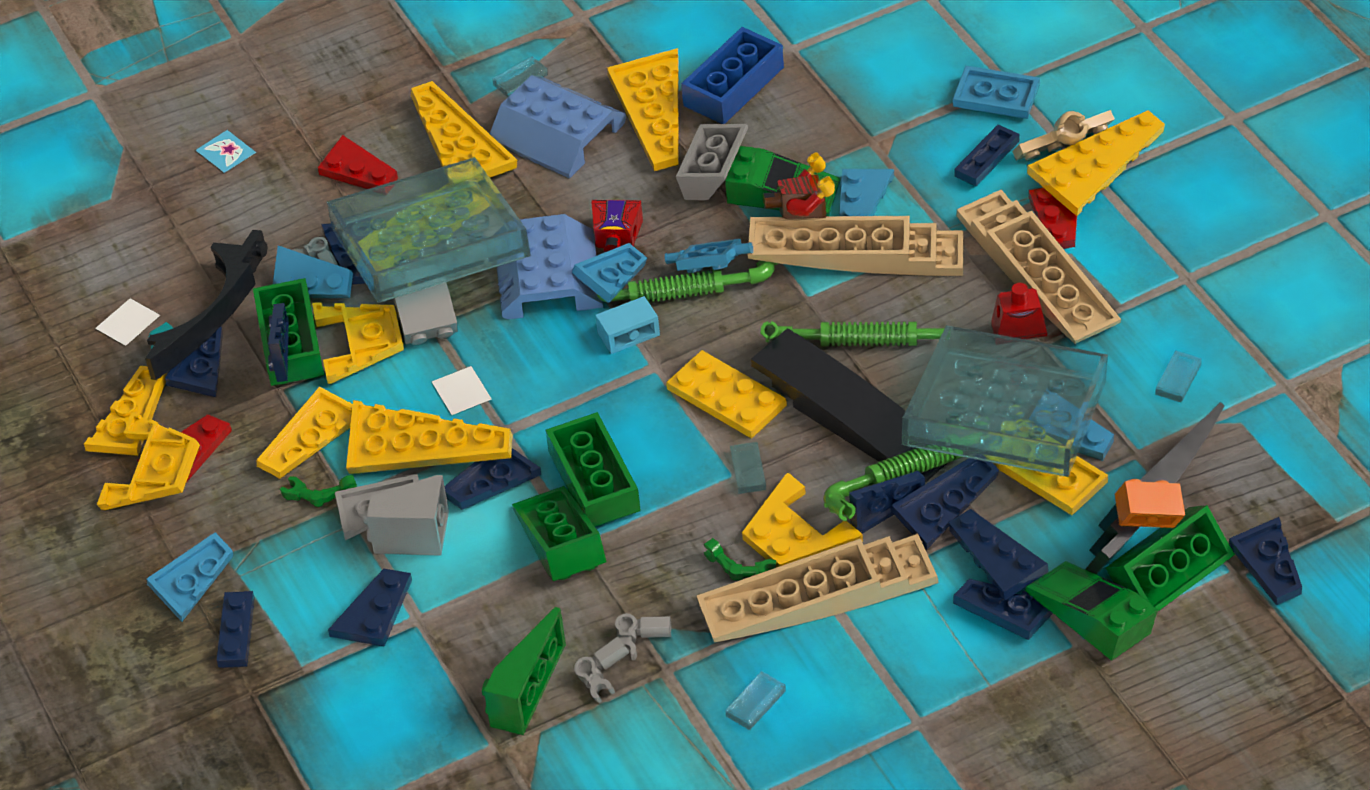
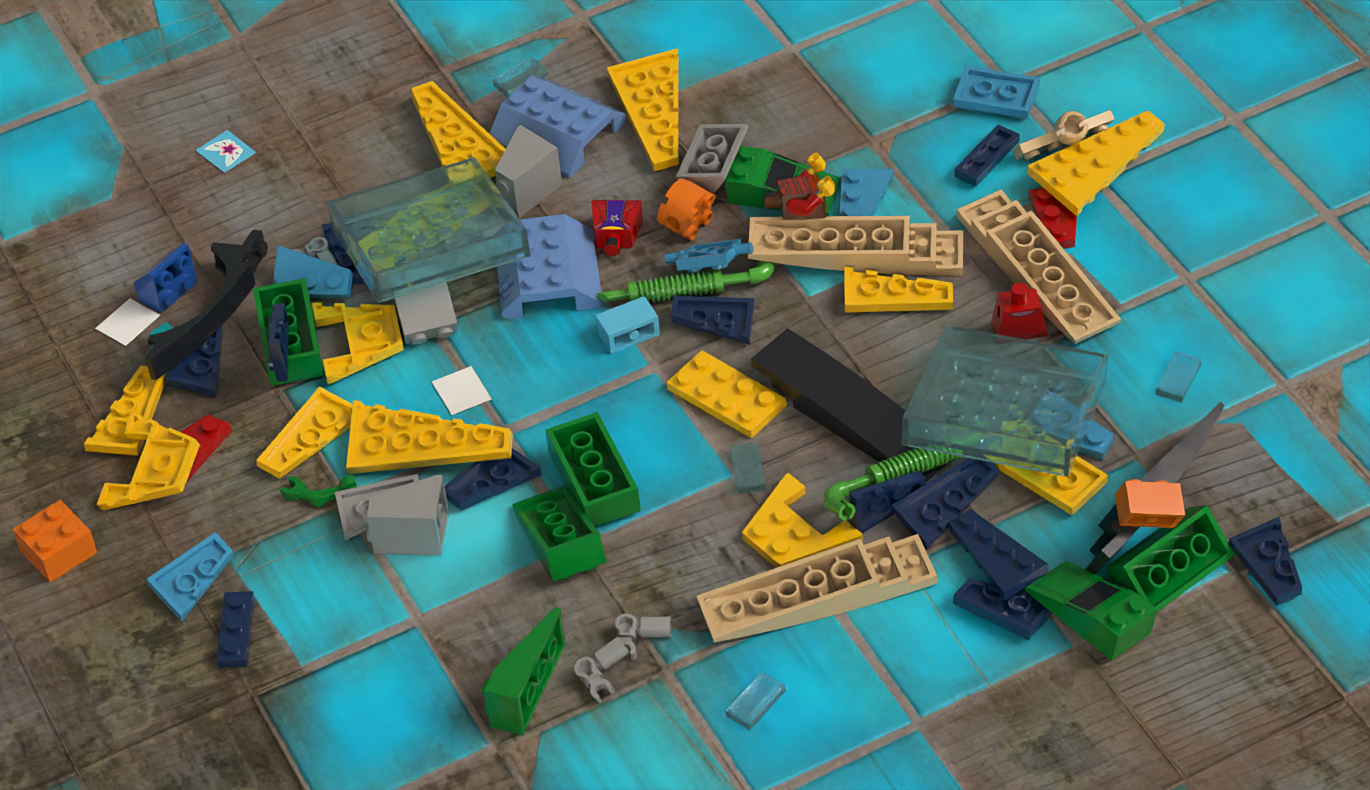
red wing [318,135,398,195] -> none
dark blue wing [328,568,412,647] -> none
dark azure wing [572,243,647,303] -> none
blue brick [681,27,784,124] -> none
green piece [704,538,776,581] -> none
bright green piece [760,321,950,346] -> none
none -> orange brick [13,500,97,582]
none -> blue slope [134,243,197,313]
none -> light grey slope [495,125,562,219]
none -> orange brick [657,178,715,241]
none -> dark blue wing [671,296,754,345]
none -> yellow wing [844,267,953,313]

